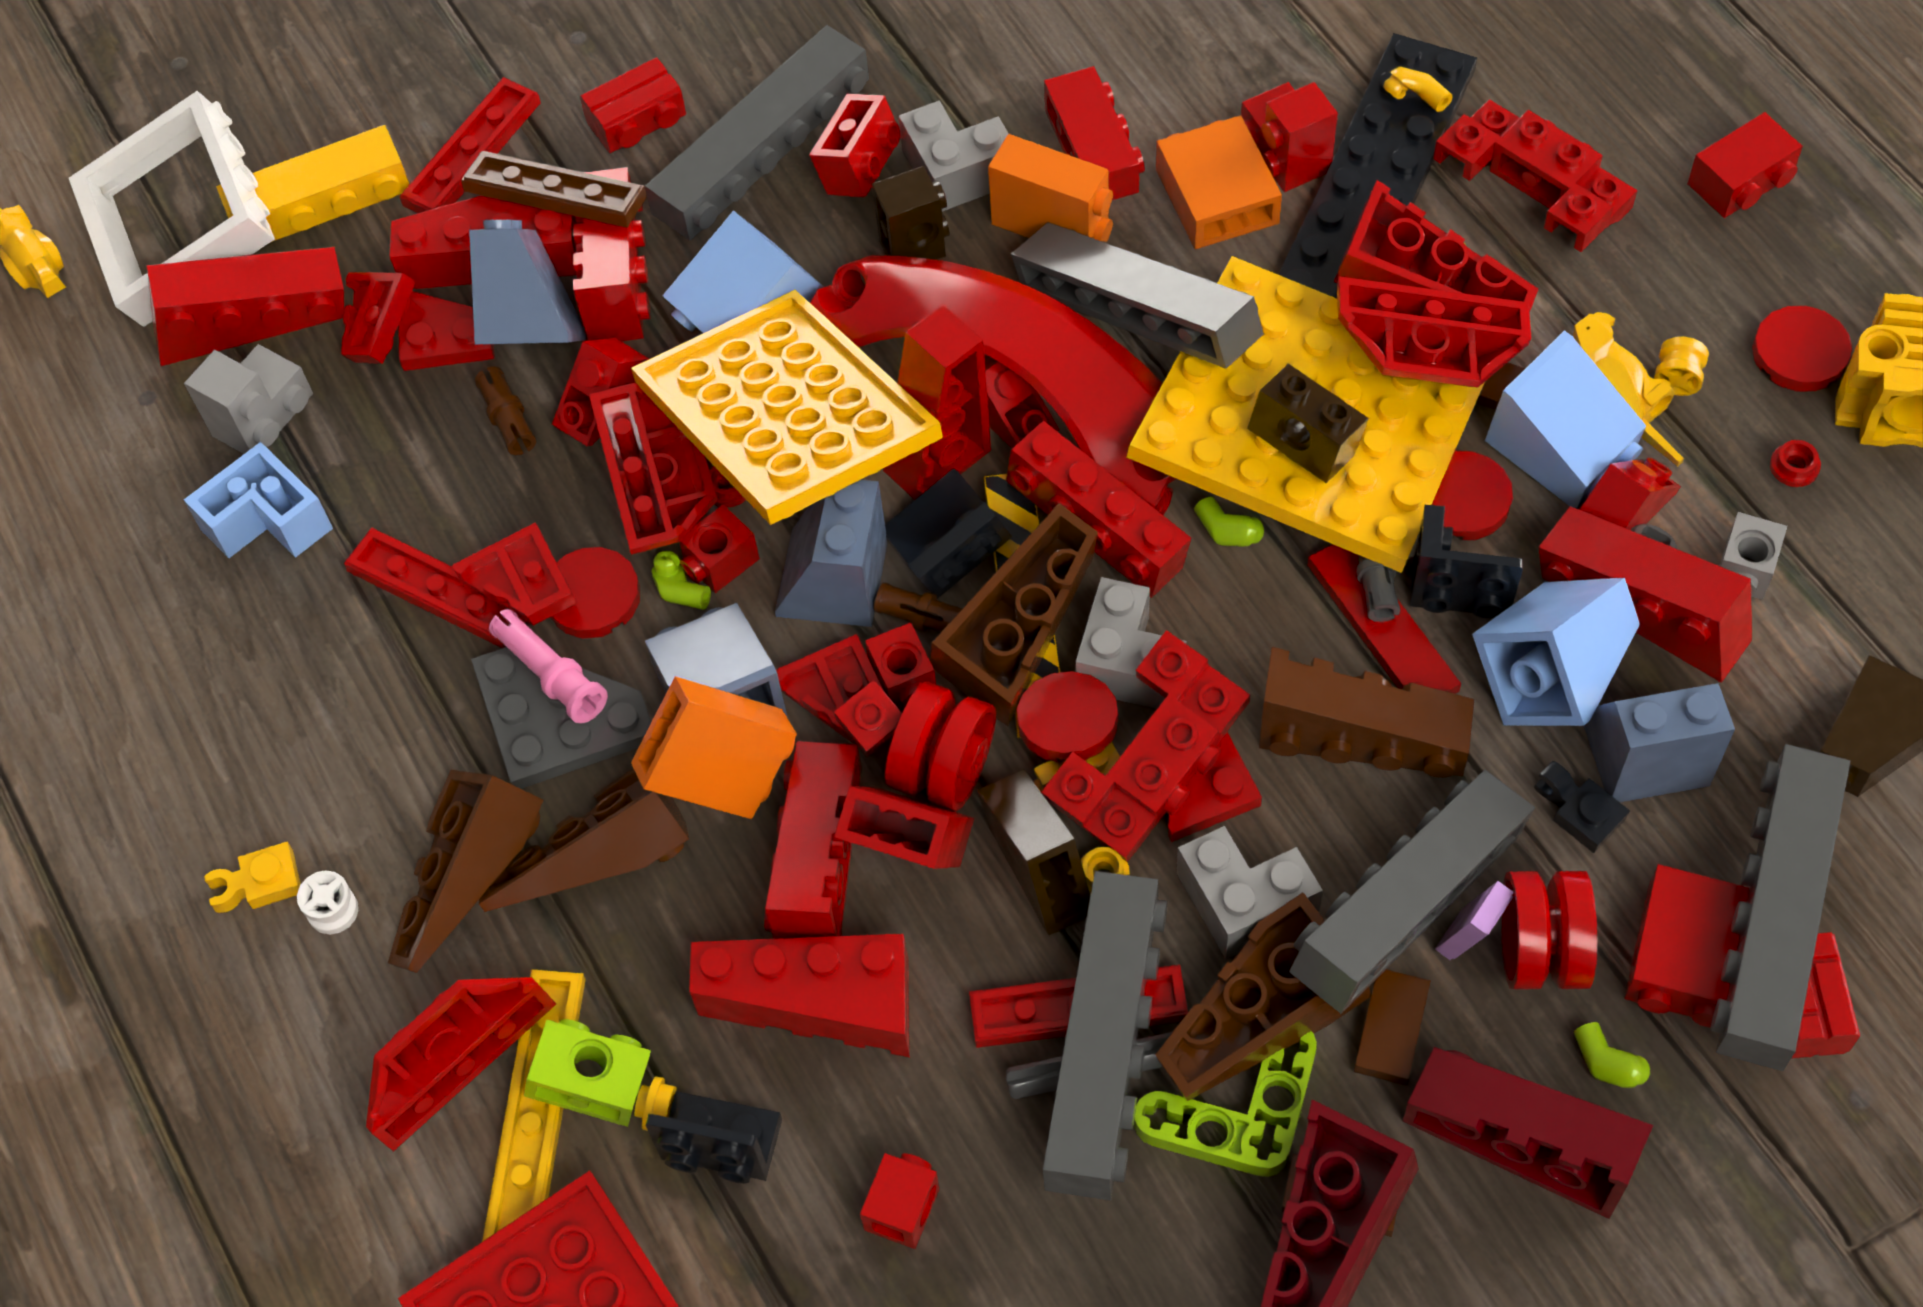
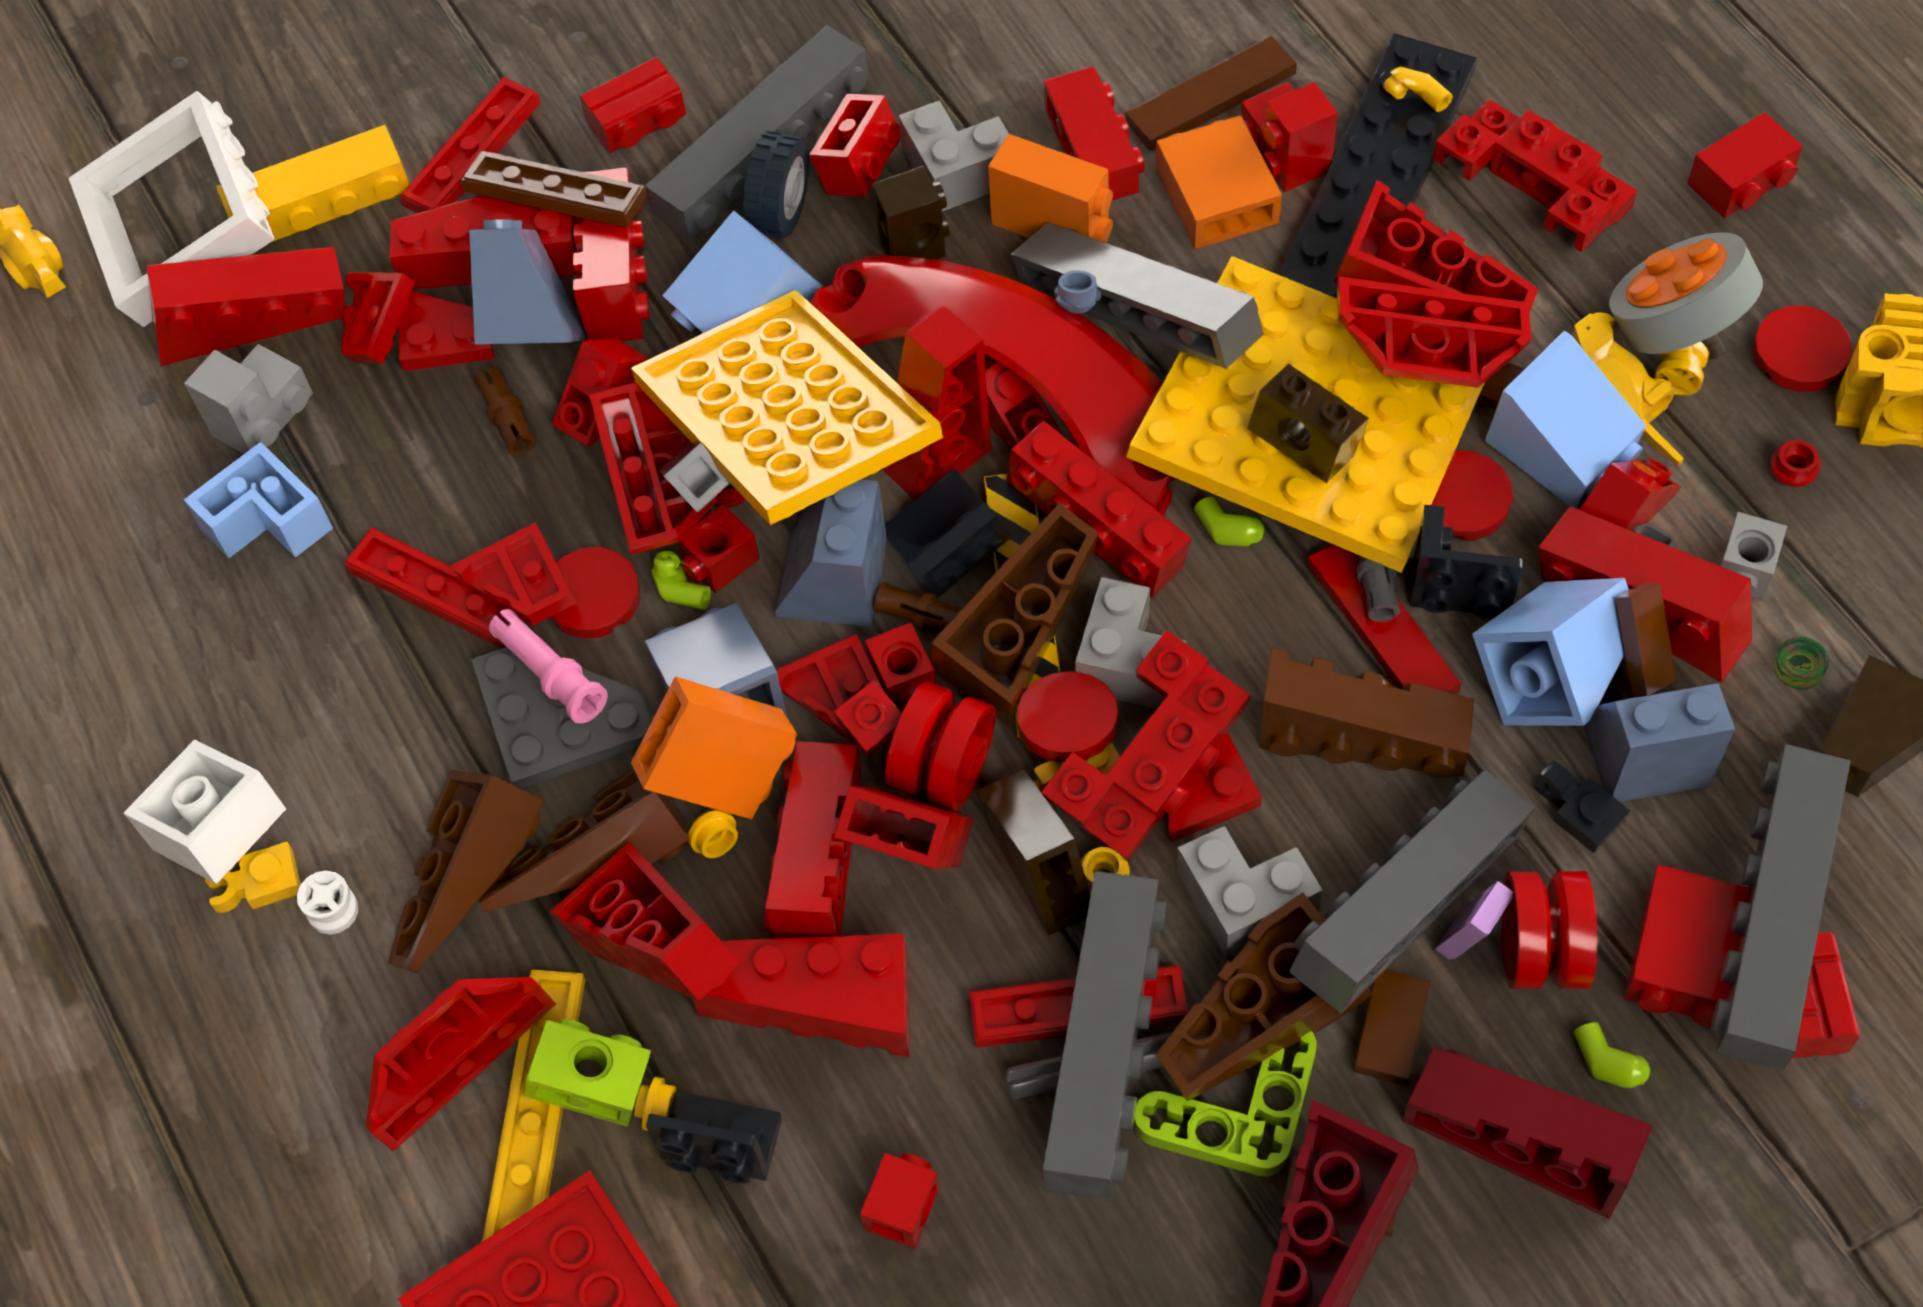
none -> white brick [123,739,286,884]
none -> red wedge [550,842,741,1001]
none -> brick [659,441,730,512]
none -> yellow plate [687,810,738,858]
none -> black wheel [743,131,810,237]
none -> sand blue plate [1054,270,1101,313]
none -> reddish brown tile [1126,36,1297,151]
none -> light grey wheel [1609,233,1763,360]
none -> reddish brown tile [1615,583,1677,696]
none -> clear green tile [1774,637,1829,689]

